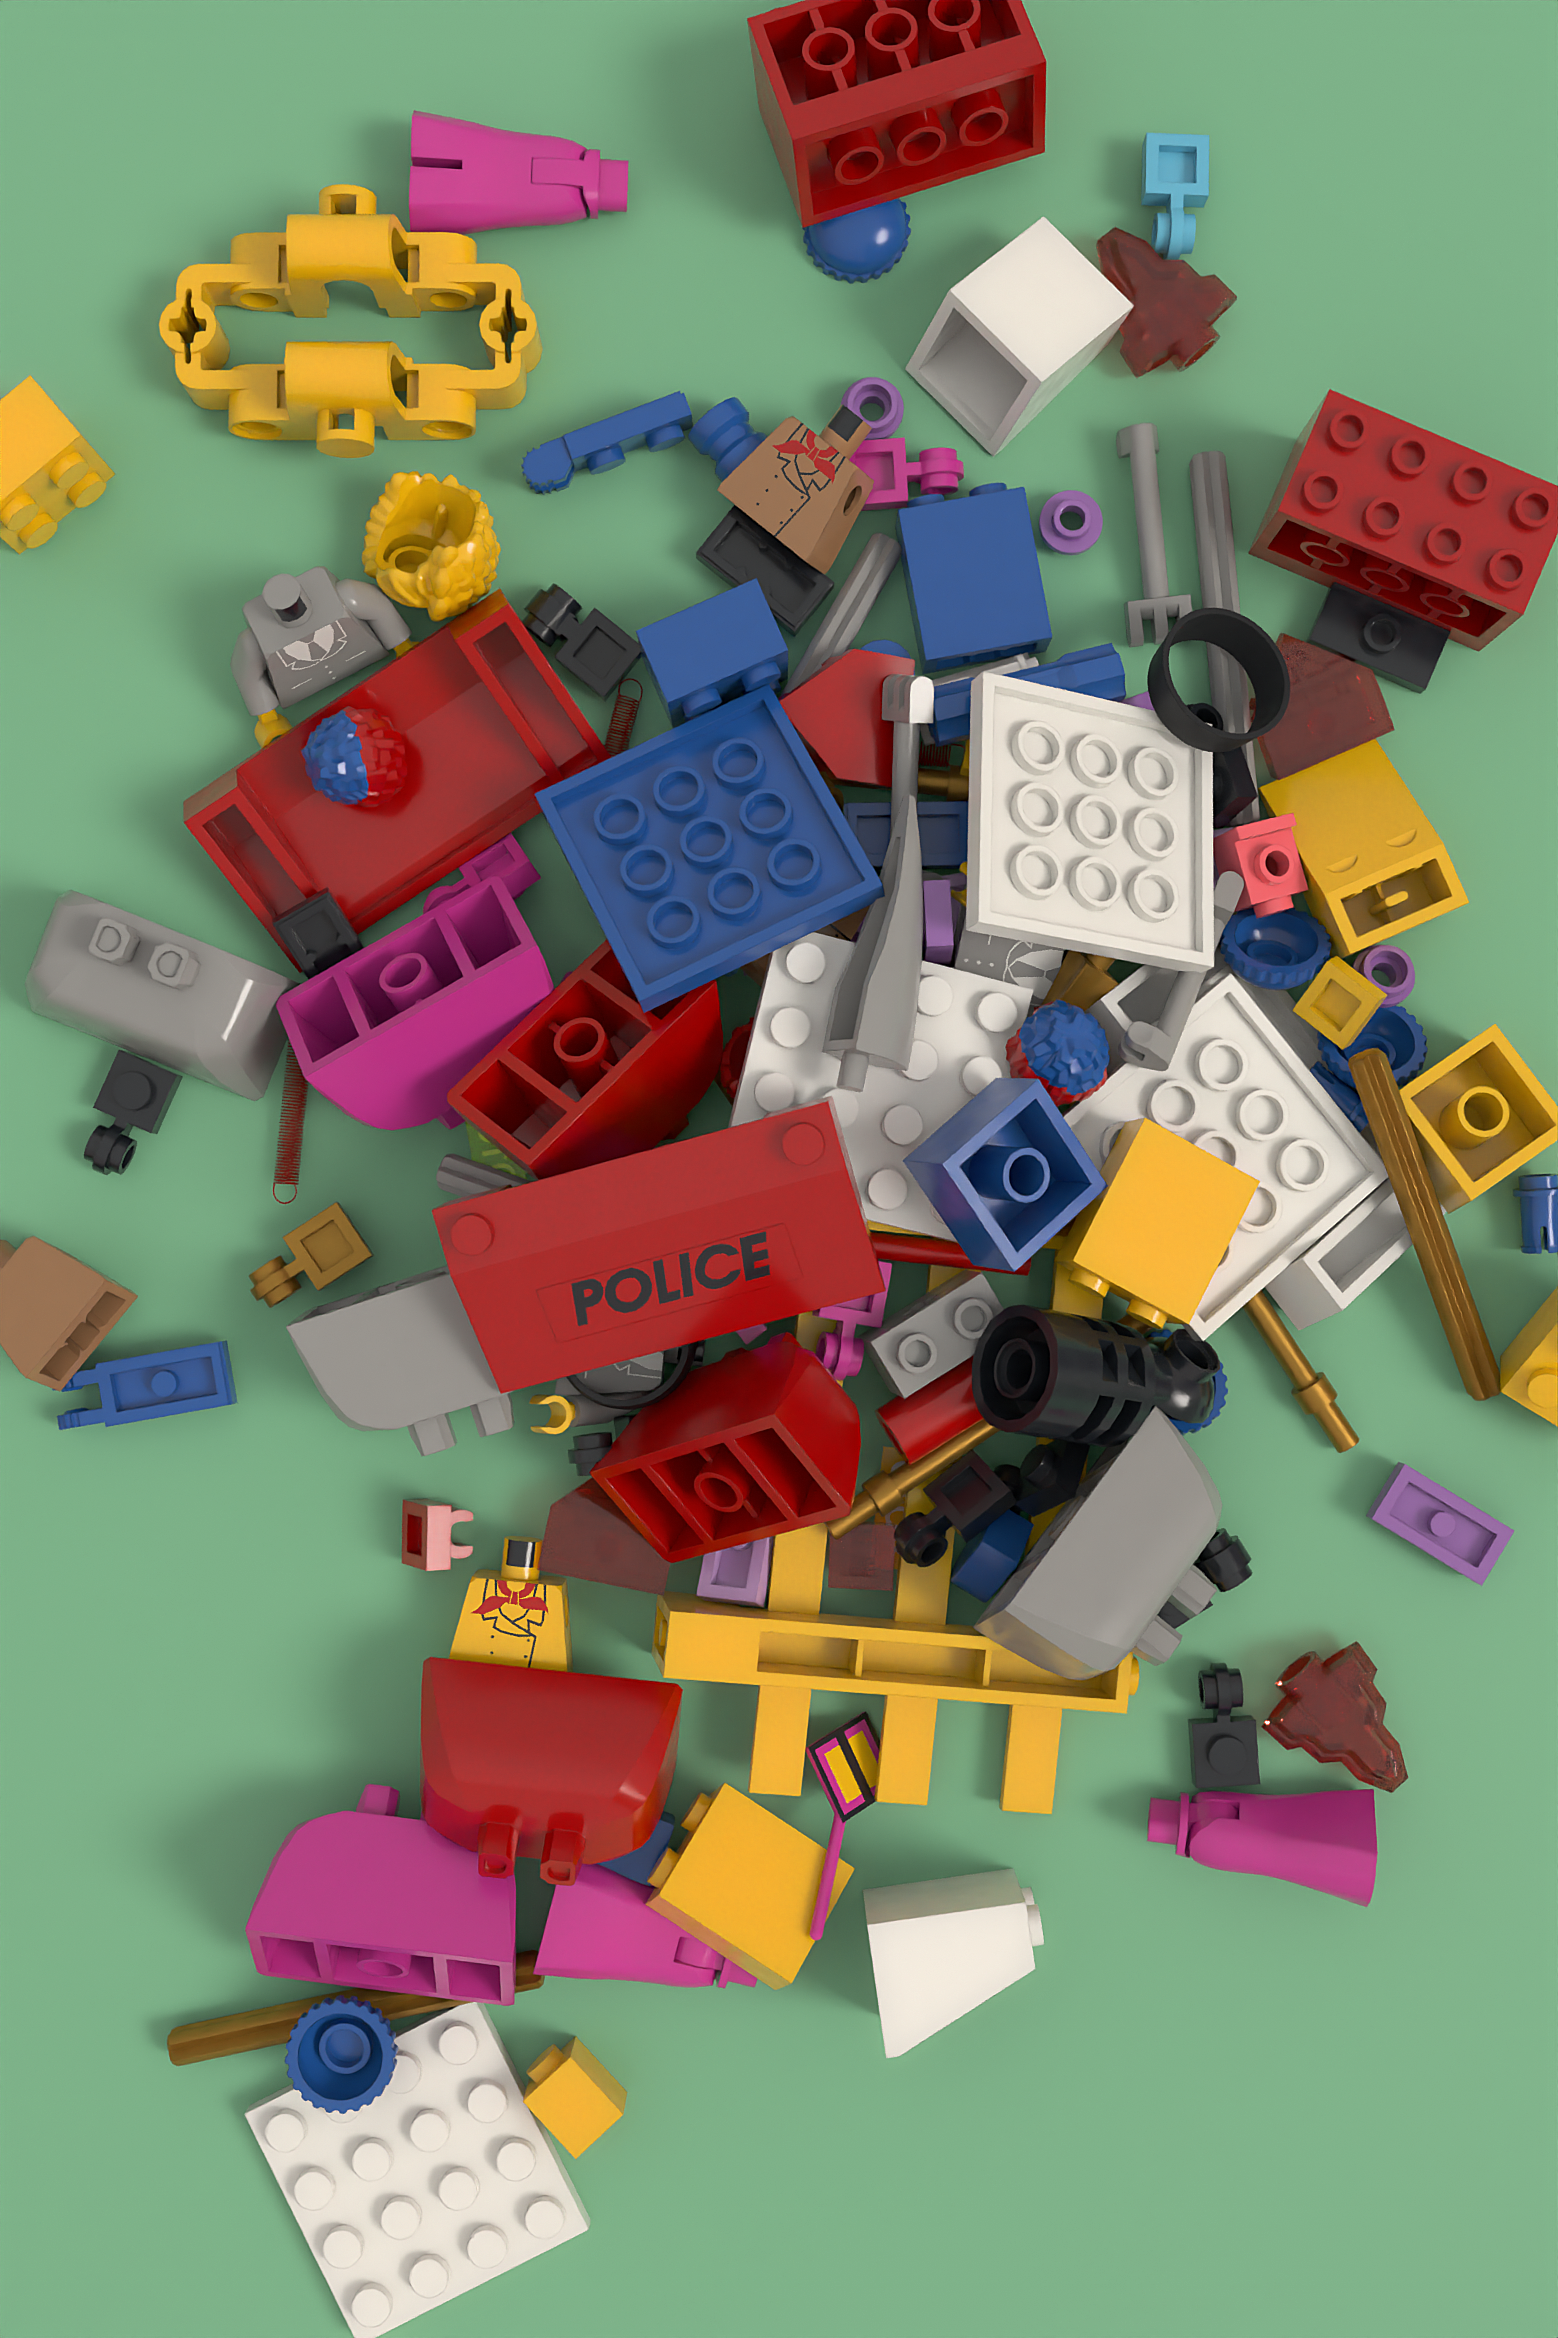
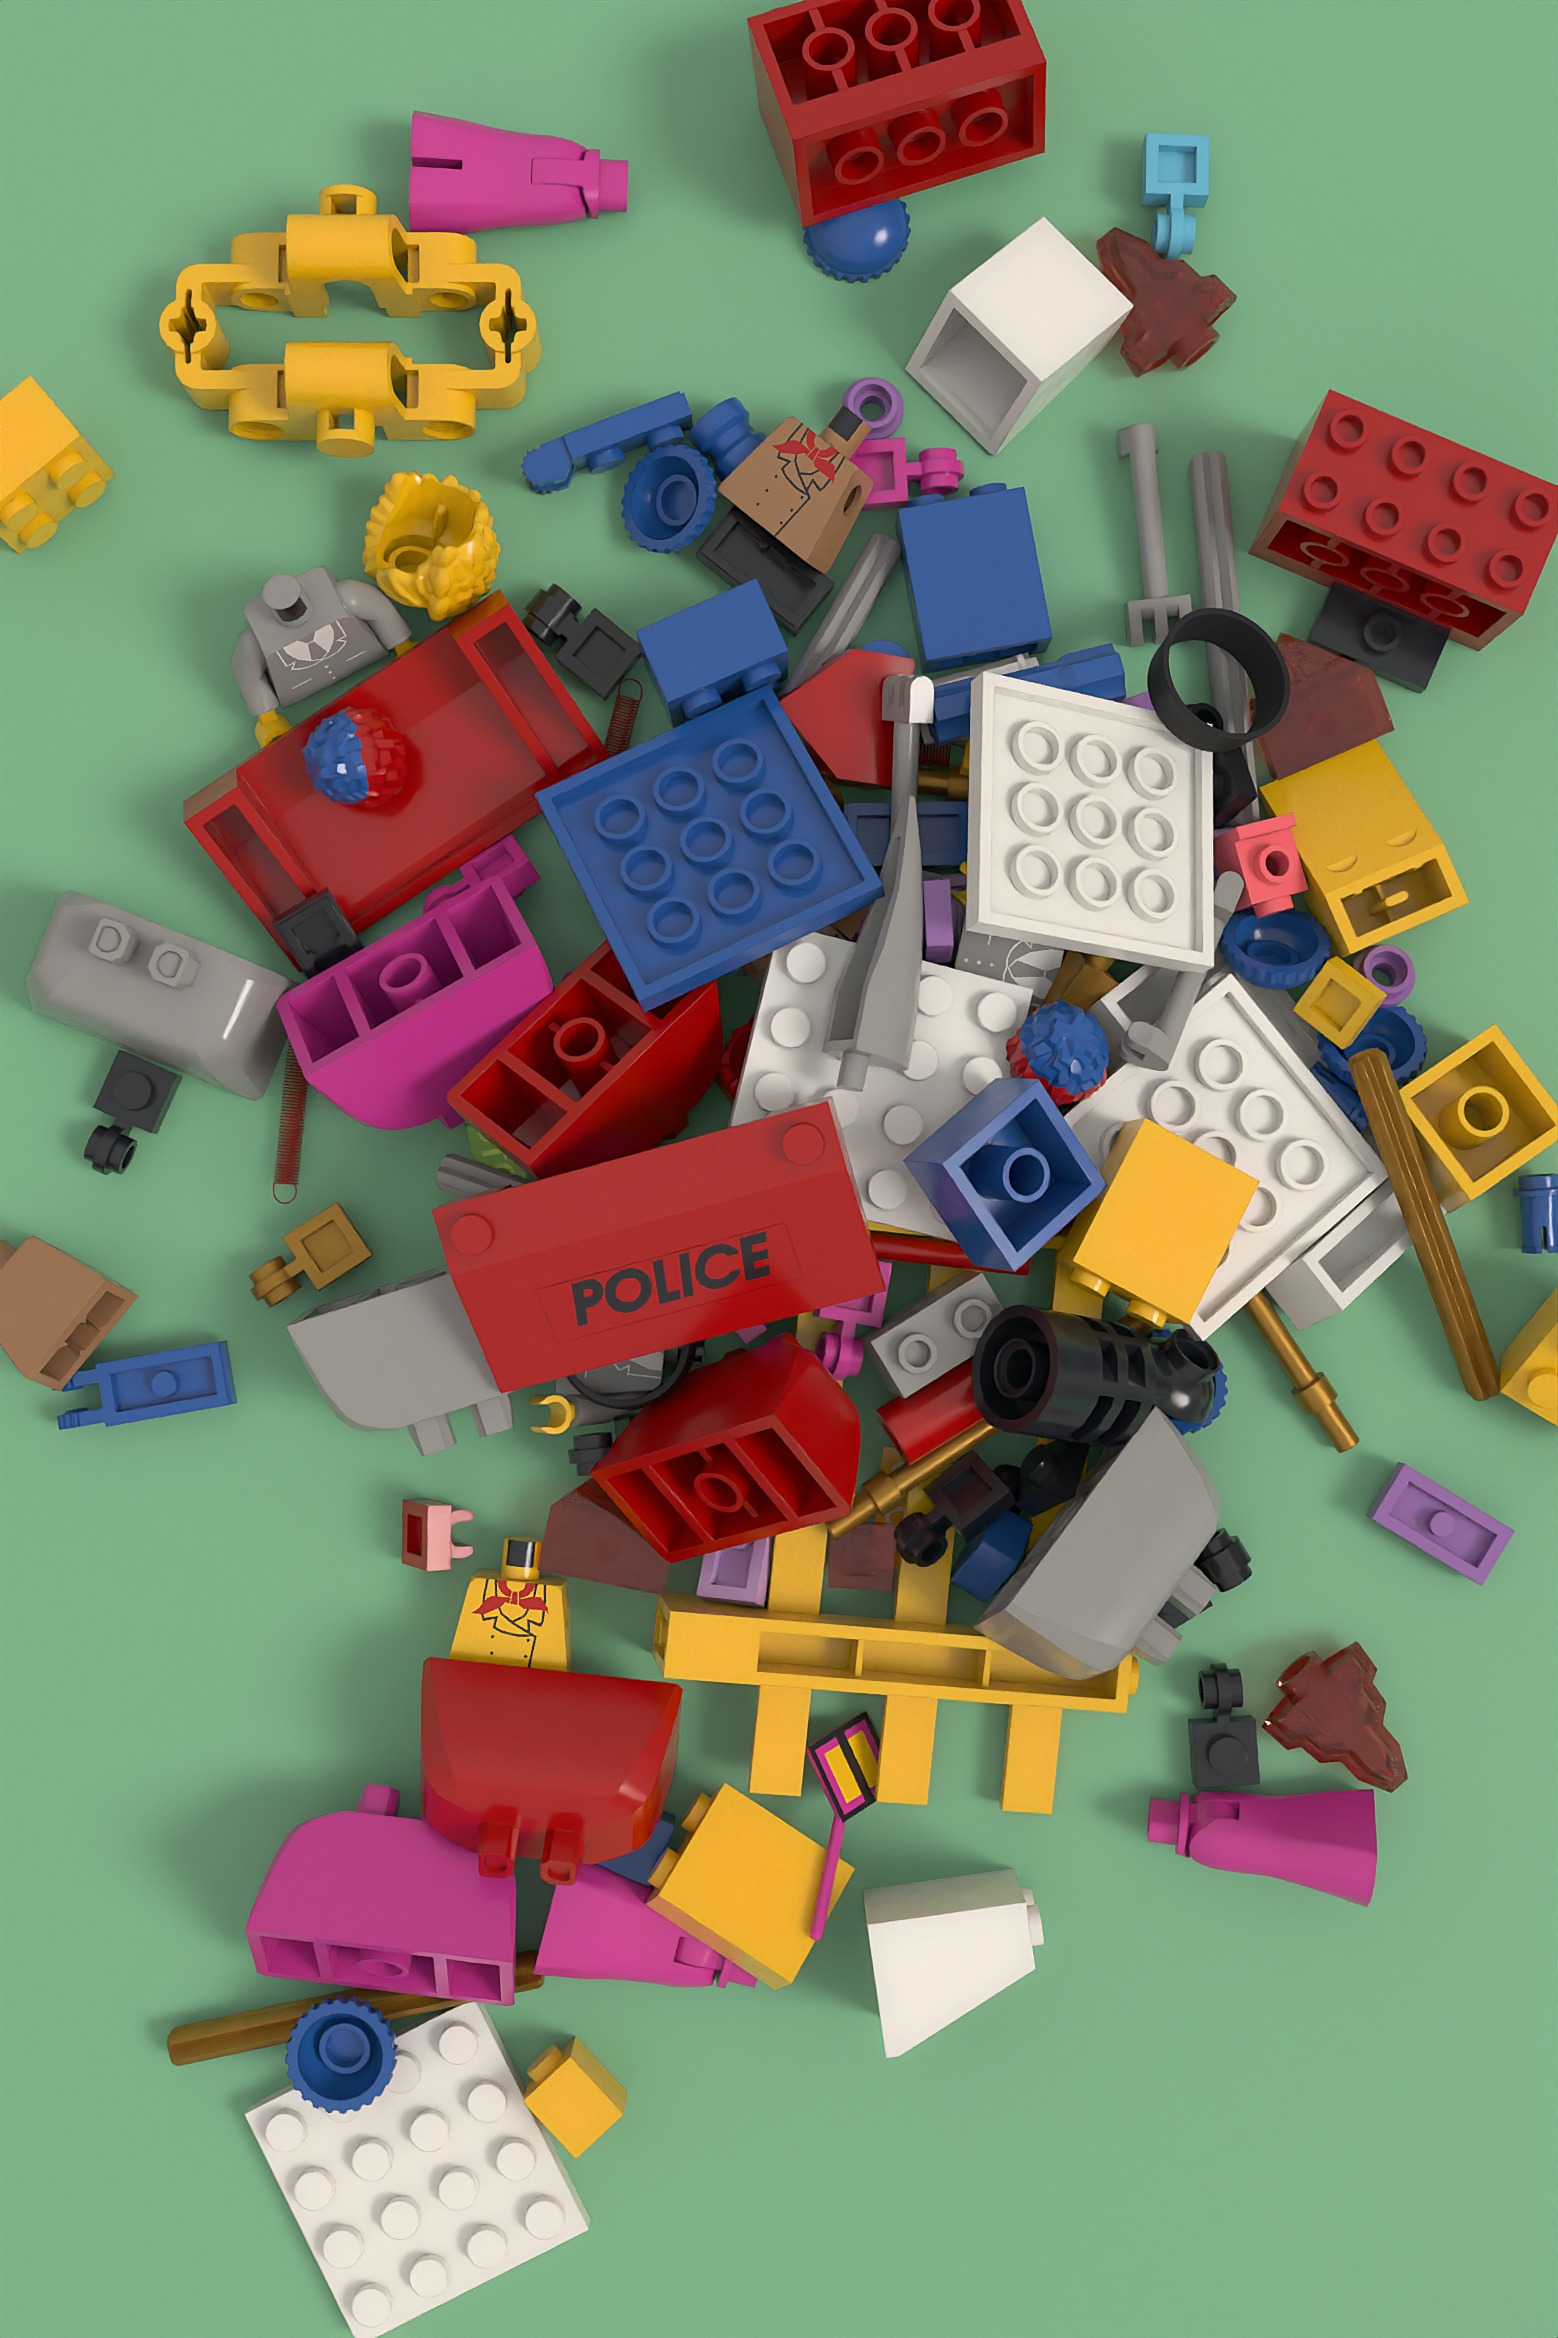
medium lavender plate [1039,490,1103,556] -> none
none -> blue hat [621,443,717,554]

